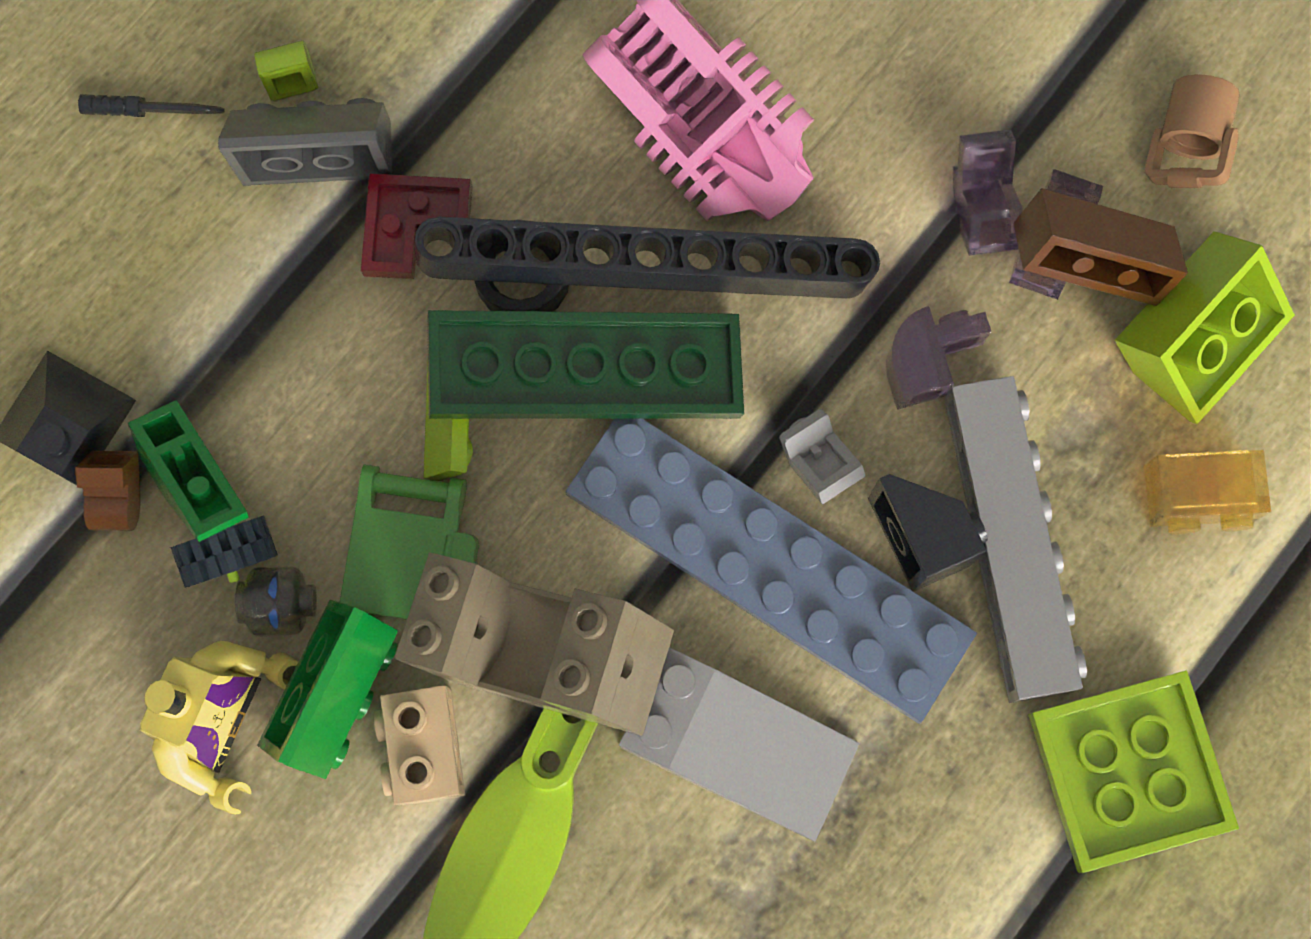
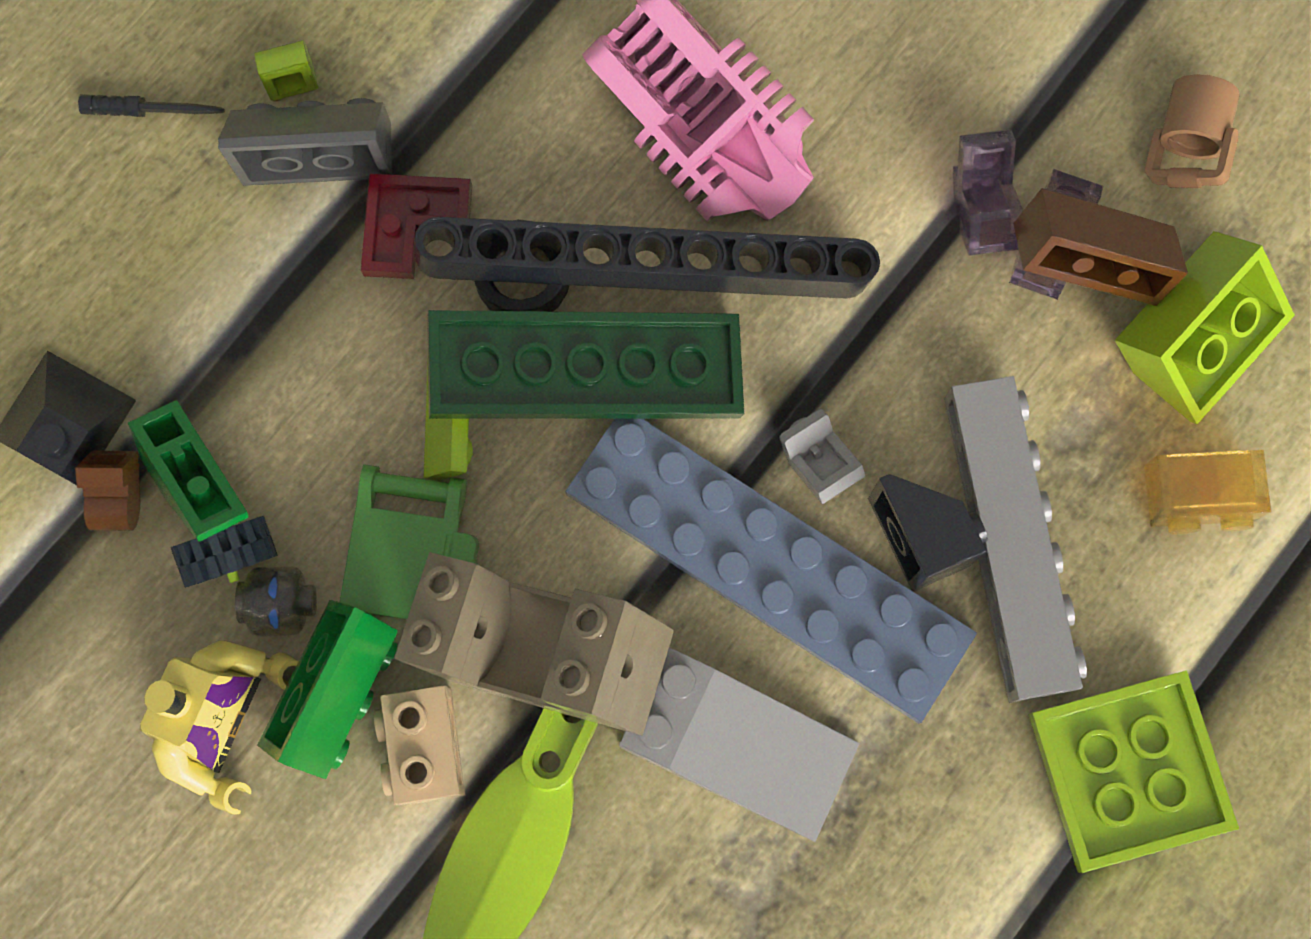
brick [886,306,991,410] -> none

